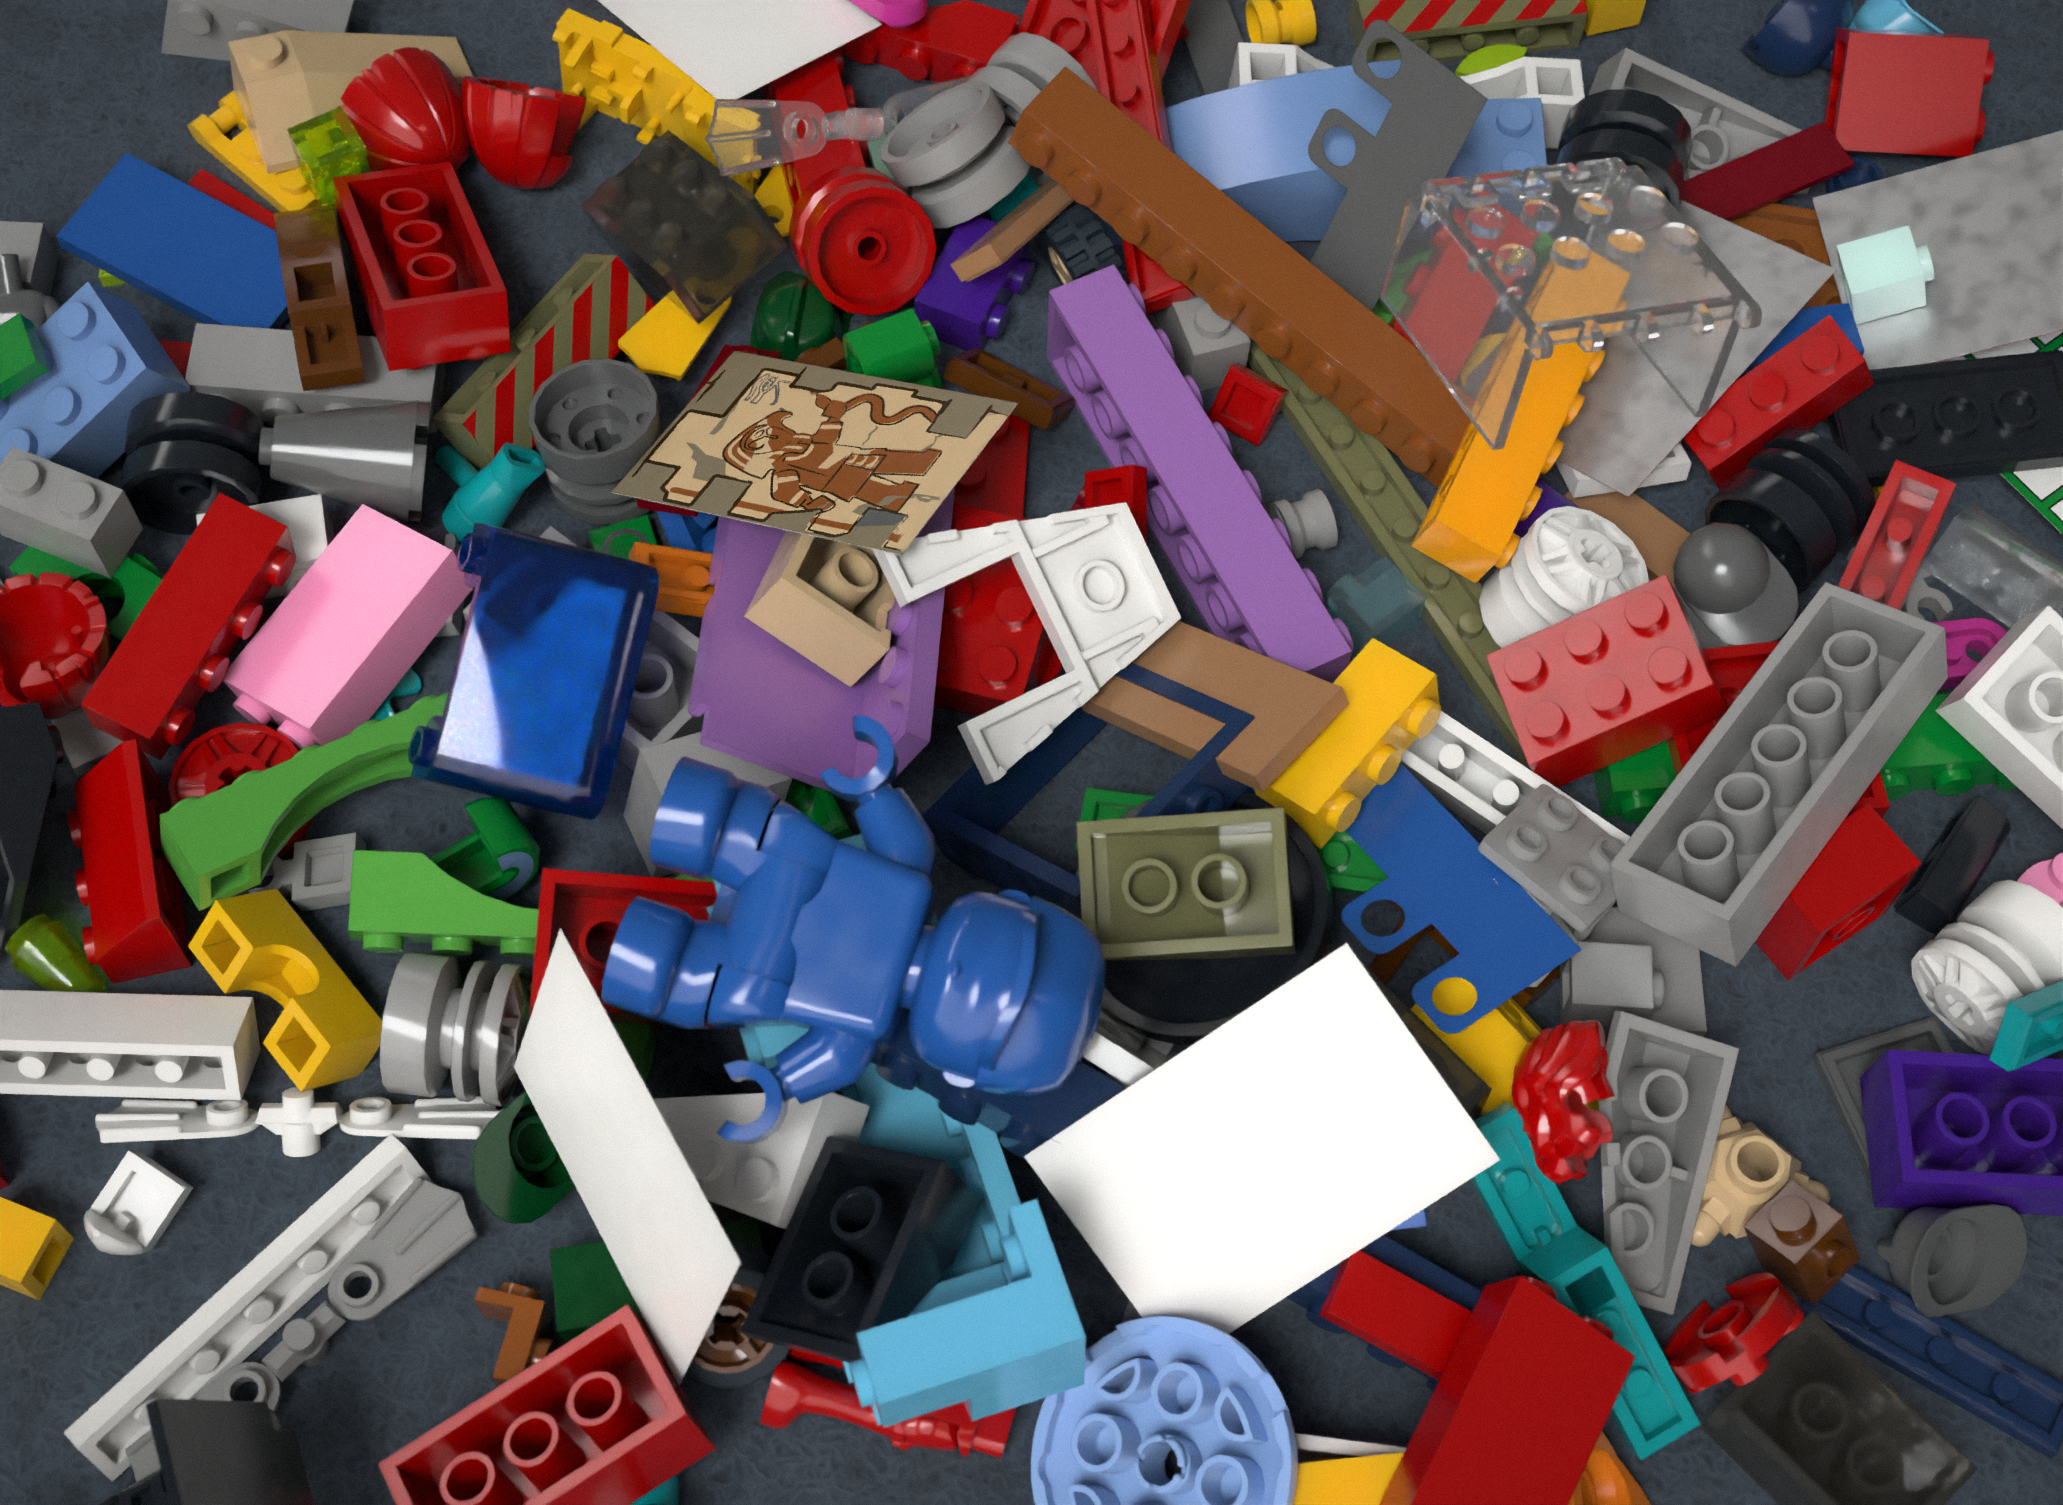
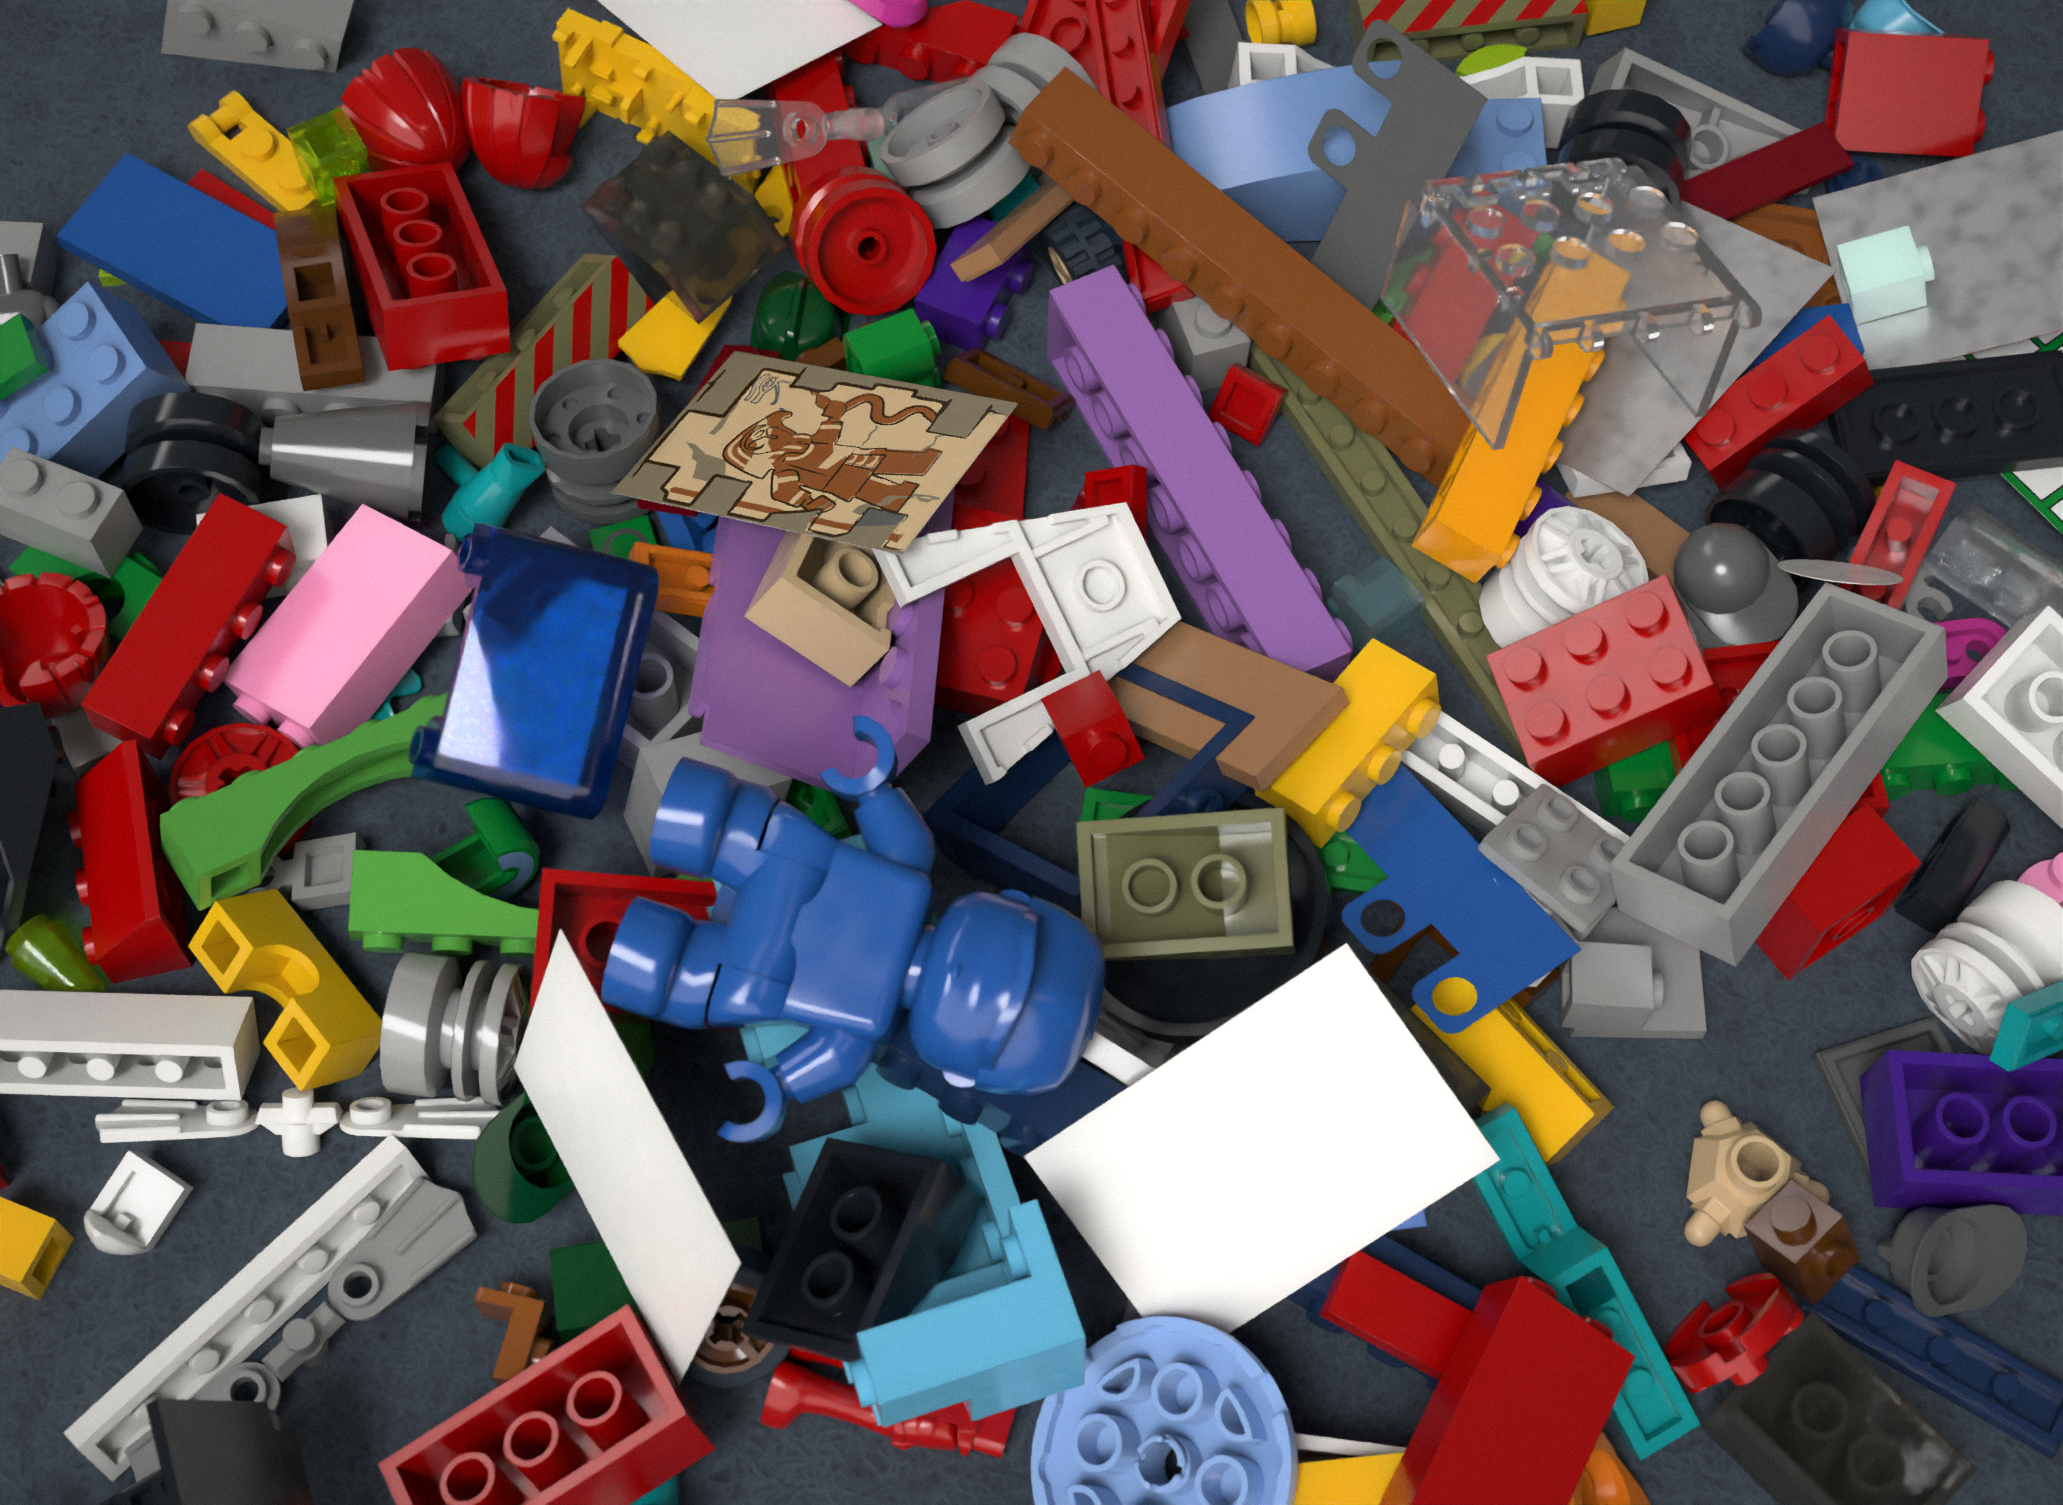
tan wedge [228,30,473,174] -> none
white wedge [653,1092,870,1229] -> none
light grey wheel [1269,489,1338,559] -> none
red hair [1511,1020,1615,1184] -> none
light grey wedge [1599,1010,1739,1315] -> none
none -> red brick [1041,670,1145,788]
none -> white sticker [1777,559,1903,585]

